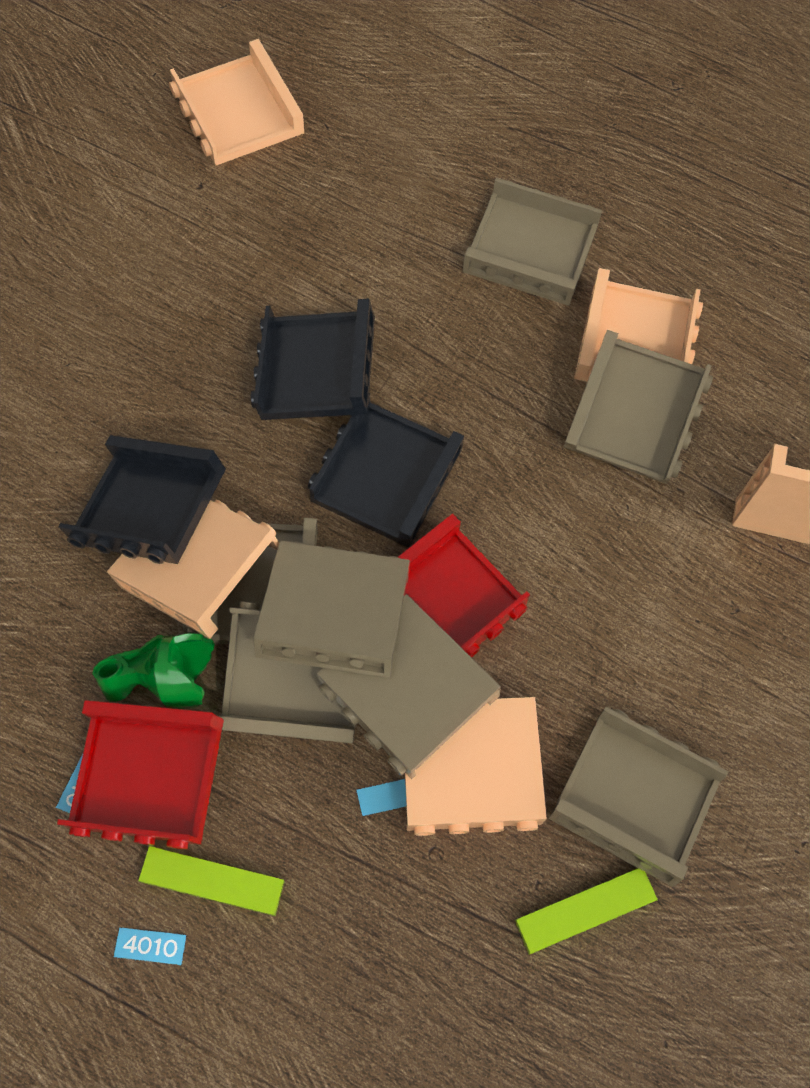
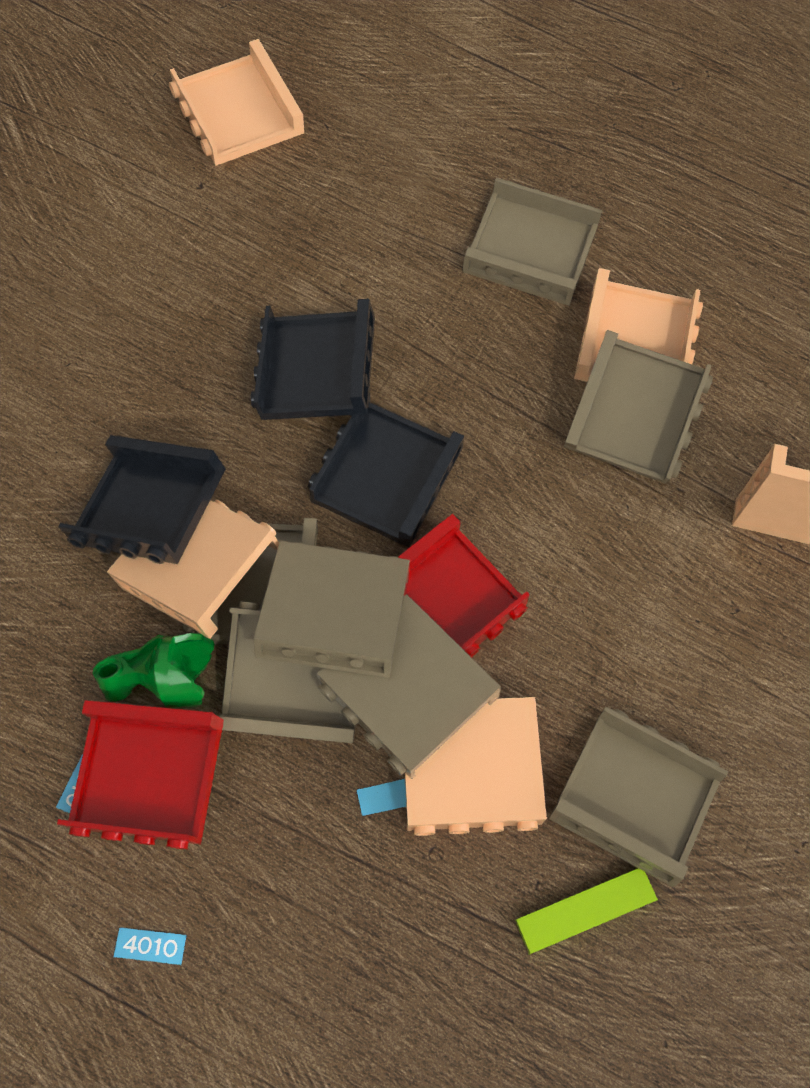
lime tile [138,846,285,916] -> none

